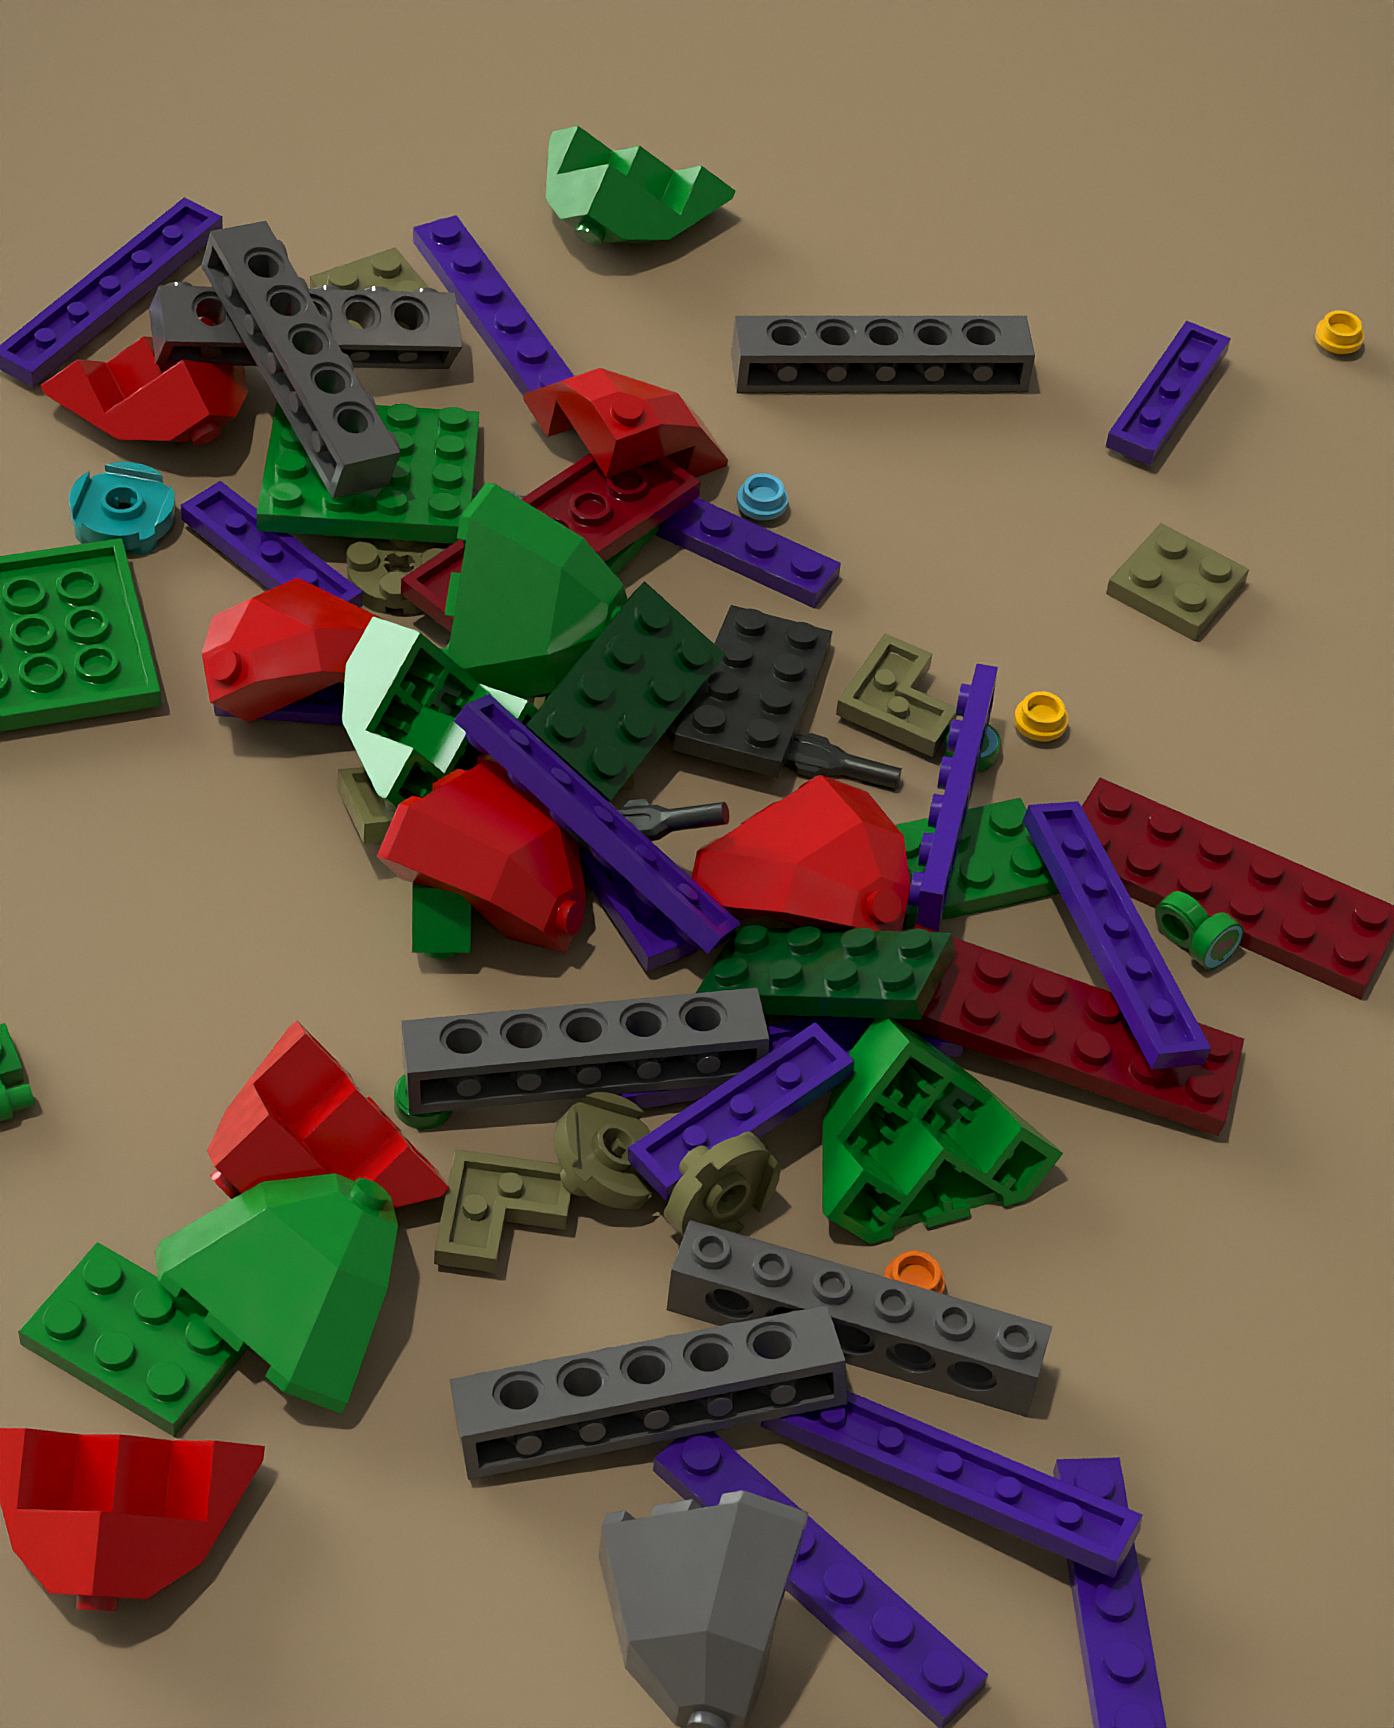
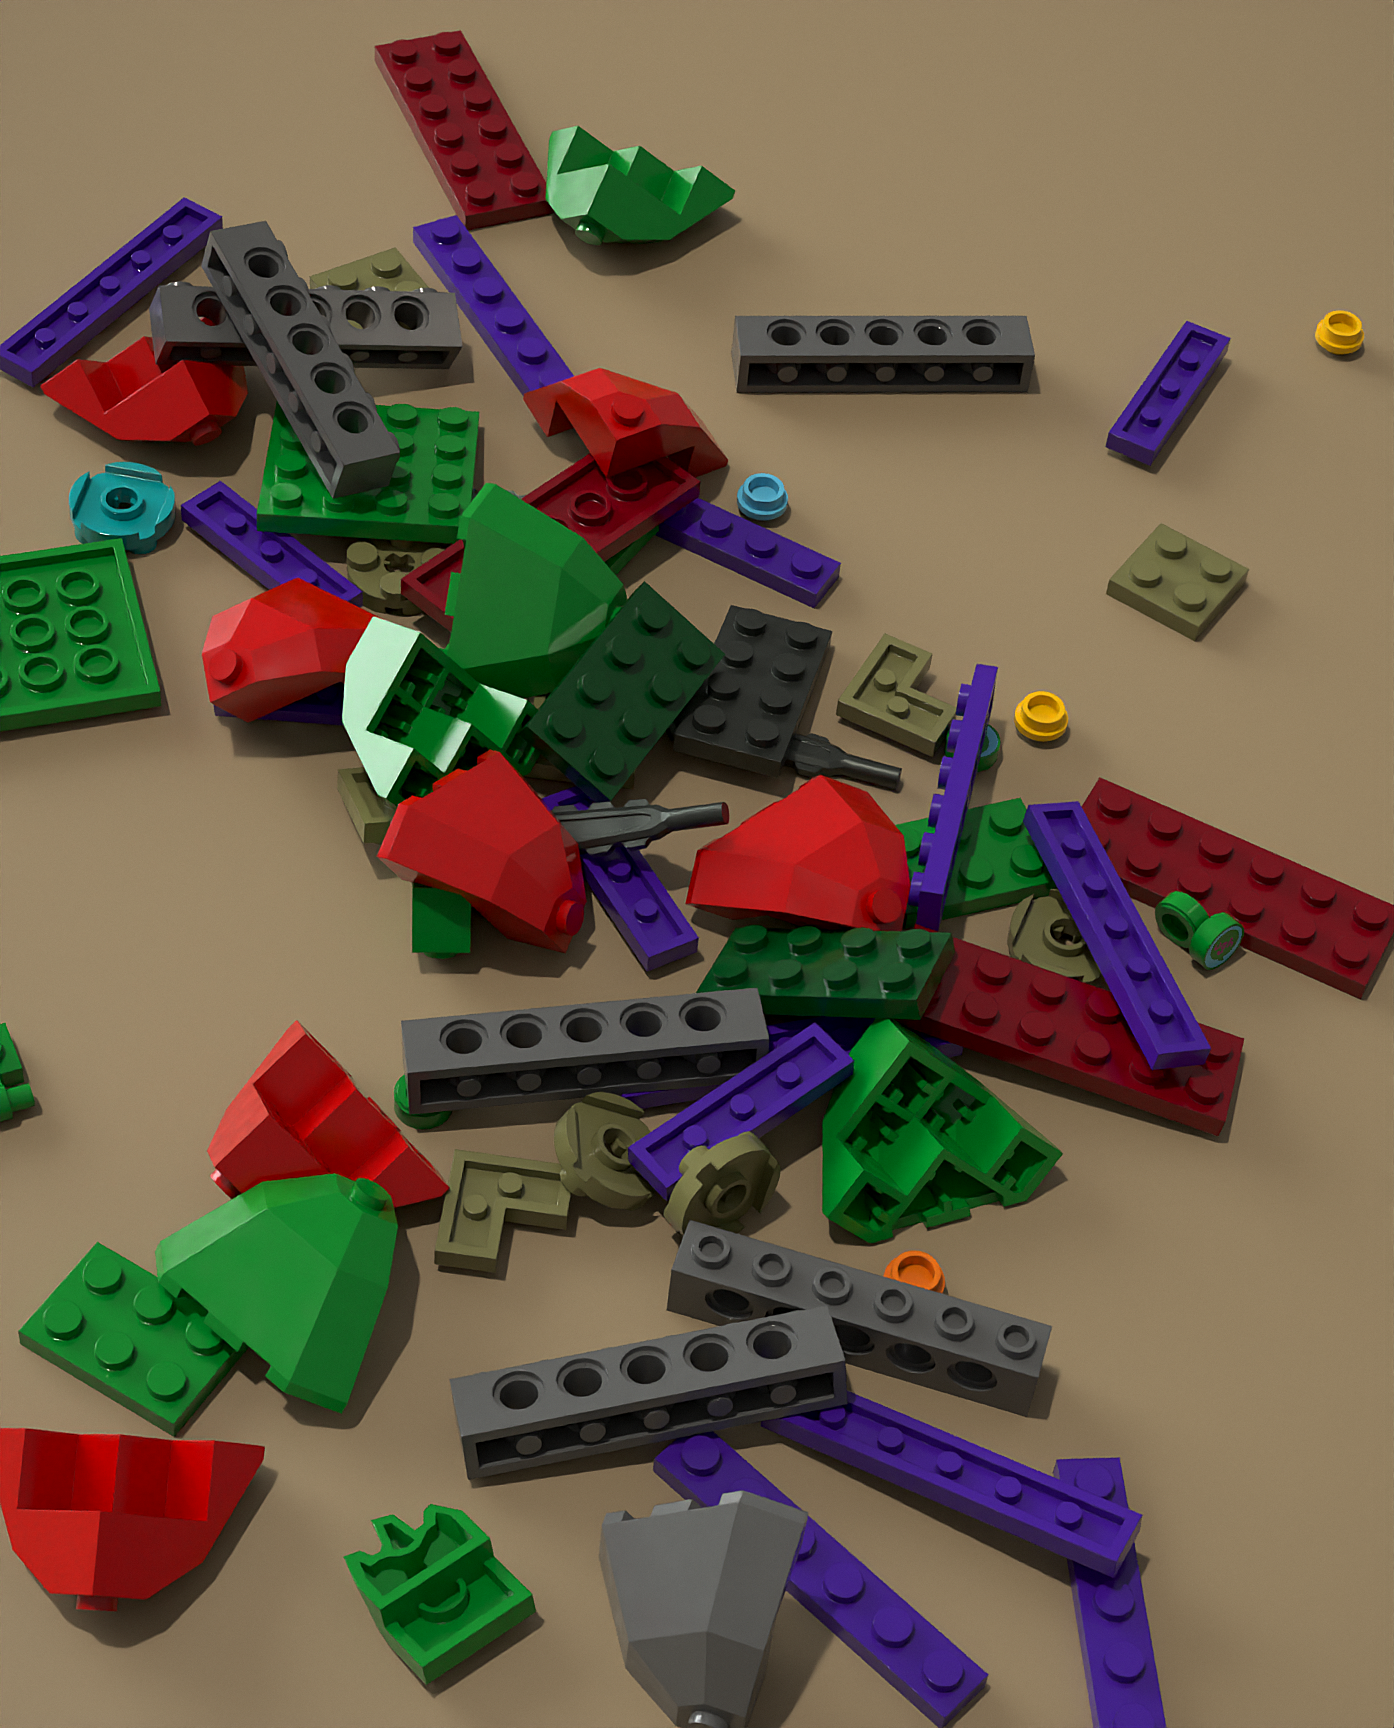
dark purple plate [454,694,741,954] -> none
none -> green plate [344,1504,536,1685]
none -> dark red plate [375,30,555,230]
none -> olive plate [1007,888,1105,987]

